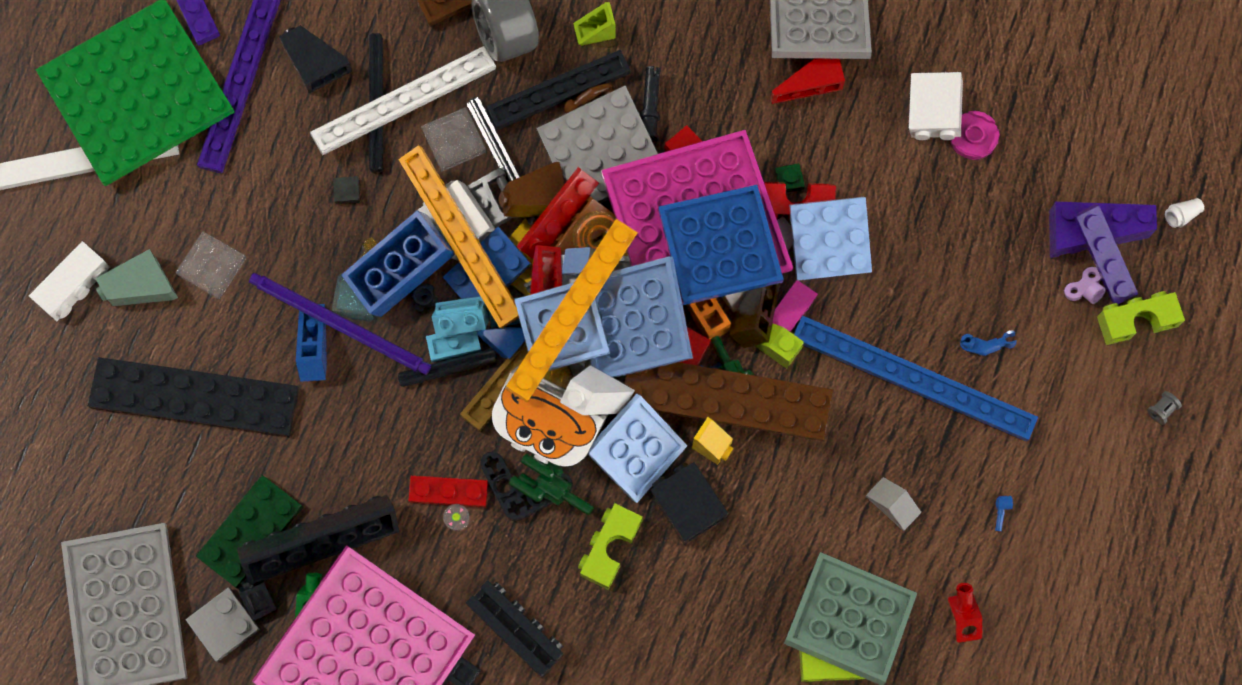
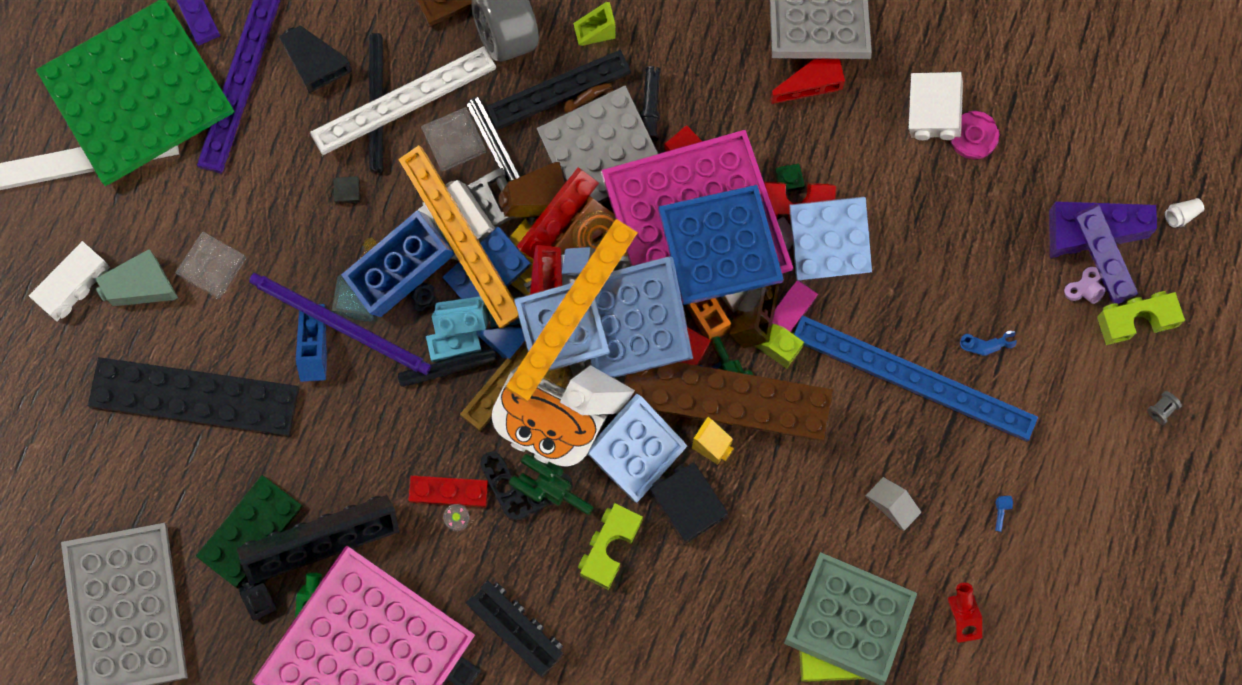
light grey plate [185,587,260,662] -> none

